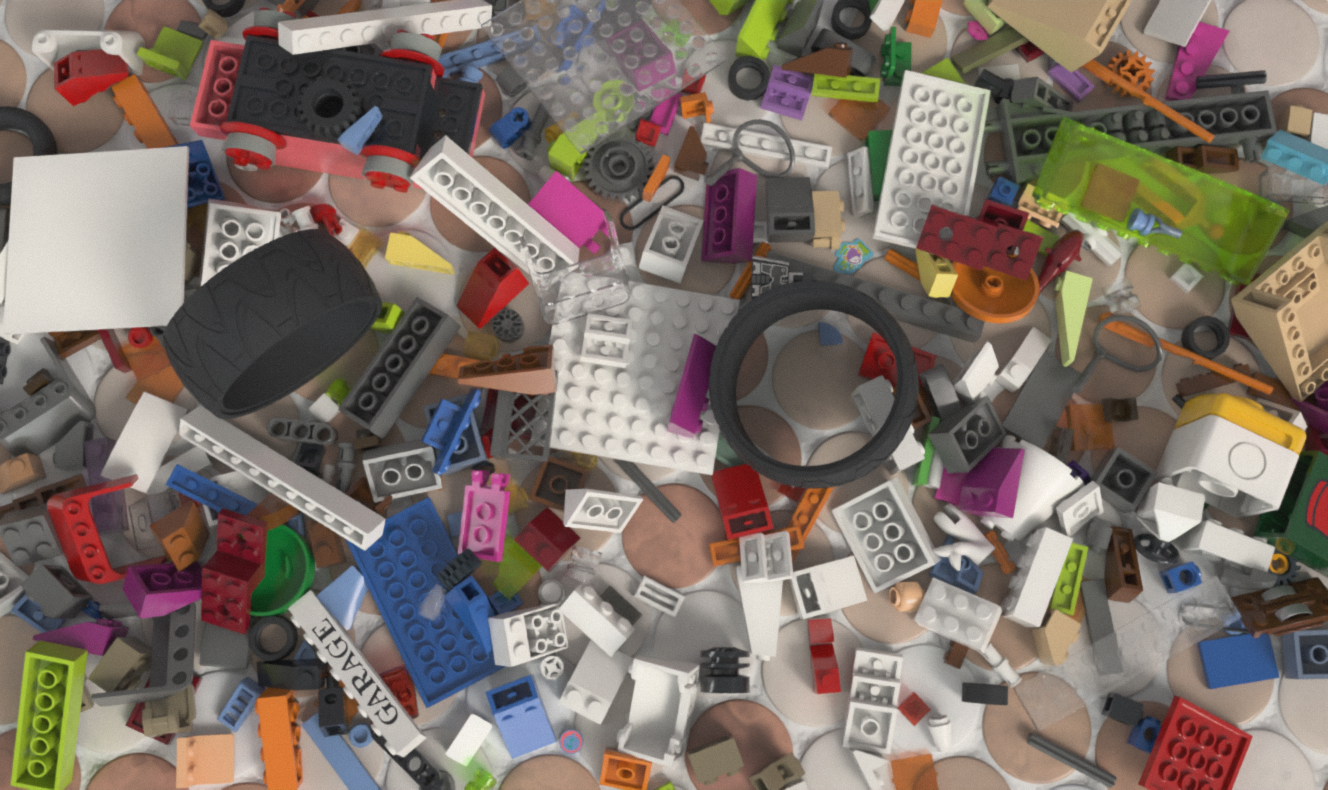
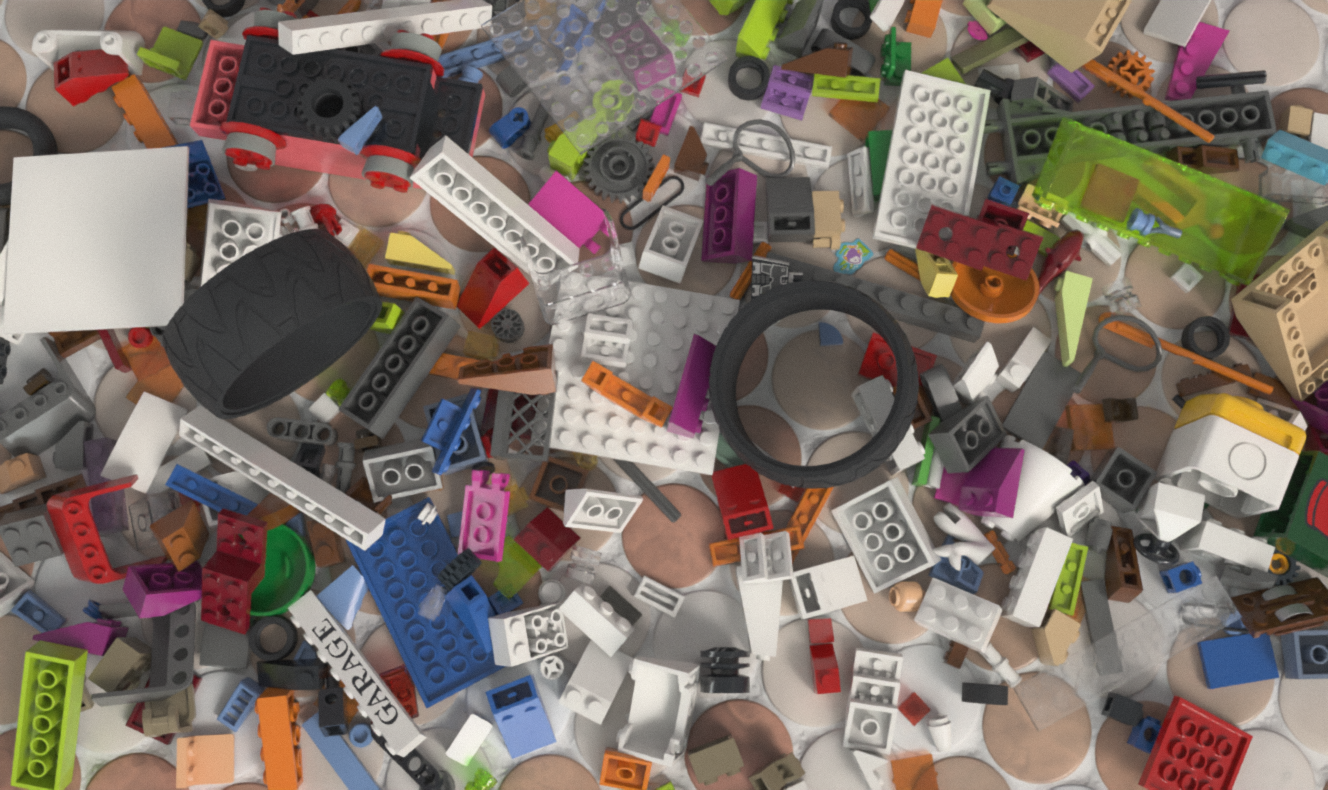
dark grey brick [21,564,94,619] -> none
medium blue tile [559,729,584,754] -> none
orange bracket [680,92,714,123] -> none
dark grey axle [1026,733,1117,788] -> none
none -> orange brick [367,264,461,310]
none -> white plate [417,503,438,525]
none -> orange slope [581,361,673,428]

